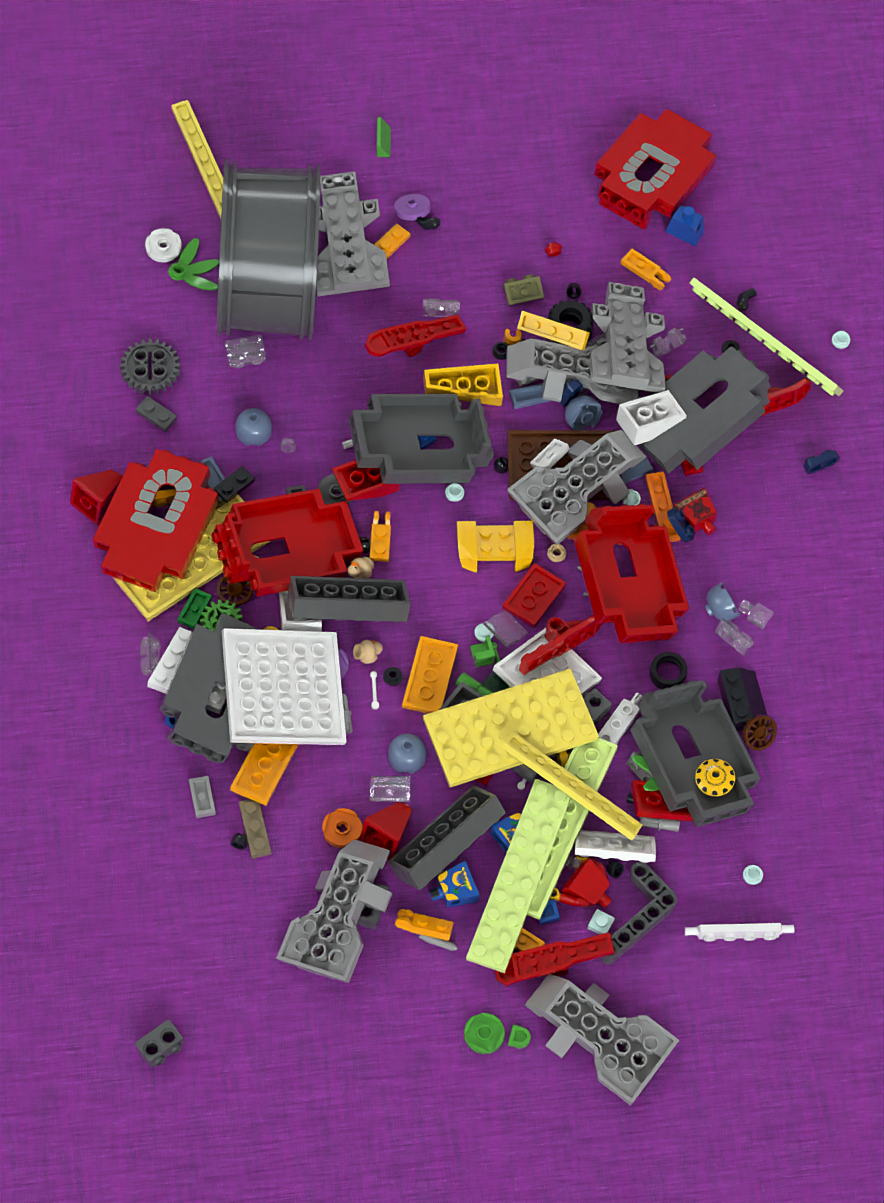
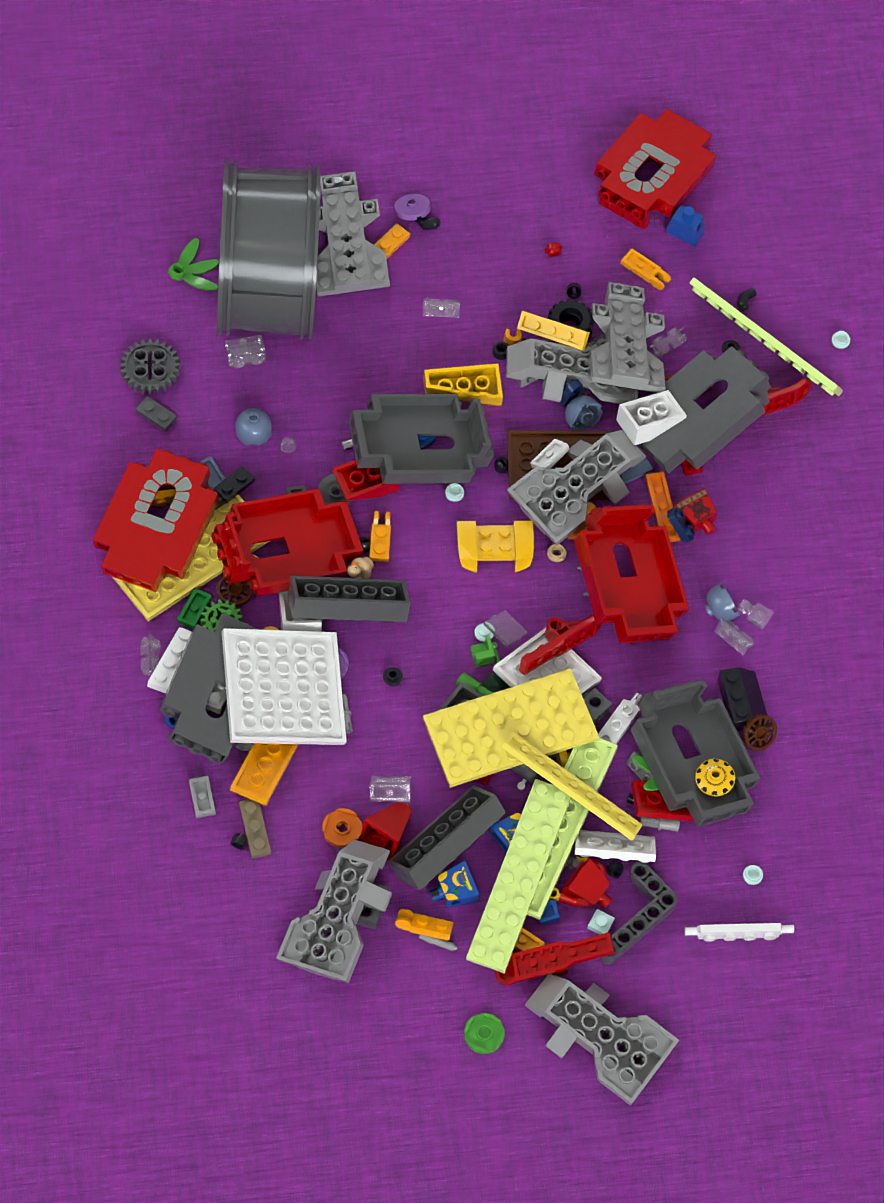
red slope [70,469,123,526] -> none
dark grey brick [135,1019,184,1068] -> none
white plate [145,228,182,262] -> none
light yellow plate [171,100,223,219] -> none
tan animal [353,640,383,664] -> none
red piece [364,314,467,357] -> none
white hinge [370,671,379,710] -> none
bright green slope [377,117,391,157] -> none
sand blue cylinder [388,733,427,774] -> none
light orange plate [402,636,458,714] -> none
olive bracket [501,274,544,306] -> none
red plate [502,563,566,628] -> none
bright green tile [508,1024,531,1049] -> none
sand blue tile [509,383,550,409] -> none
light aqua plate [622,489,641,506] -> none
black tyre [650,652,687,689] -> none
dark blue plate [803,450,840,474] -> none

